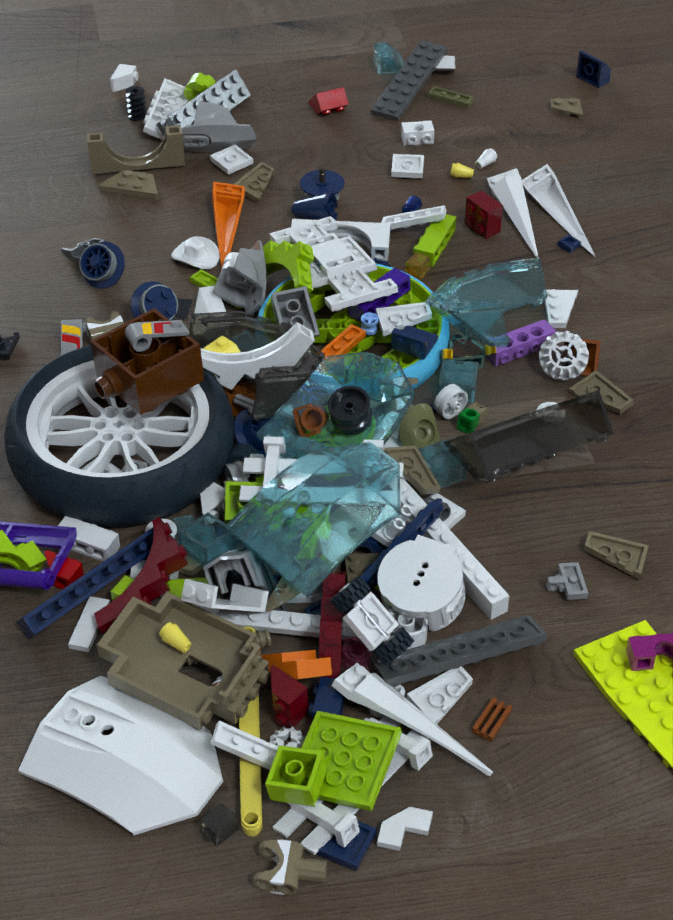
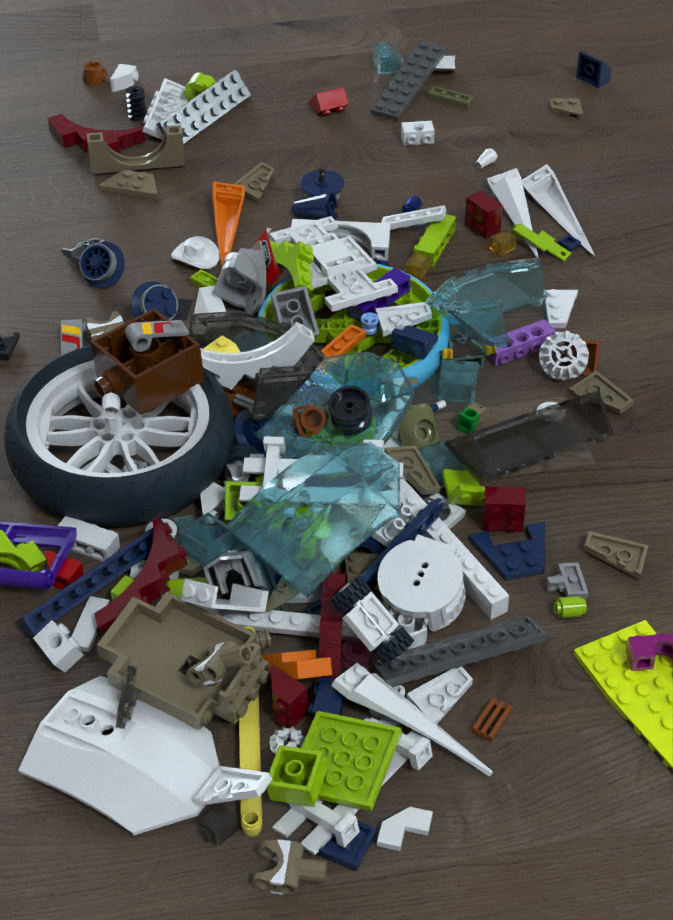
light yellow cone [159,622,192,653] -> none
light grey piece [182,101,256,152] -> none
white plate [210,145,253,174] -> none
white plate [211,721,278,770] -> none
white plate [391,154,424,179] -> none
white wheel [434,384,468,419] -> none
light yellow cone [450,163,474,178] -> none
none -> white brick [33,620,84,672]
none -> dark red arch [48,114,146,154]
none -> dark orange piece [82,61,107,86]
none -> white piece [102,393,123,434]
none -> clear smoke wing [116,665,138,729]
none -> dark tan connector [187,641,253,686]
none -> white wing [192,766,273,806]
none -> red sticker [254,228,284,286]
none -> lime bracket [442,469,485,507]
none -> dark blue wing [468,521,545,581]
none -> dark red brick [482,486,526,532]
none -> clear yellow brick [490,229,517,258]
none -> lime piece [509,224,571,261]
none -> lime brick [554,596,587,618]

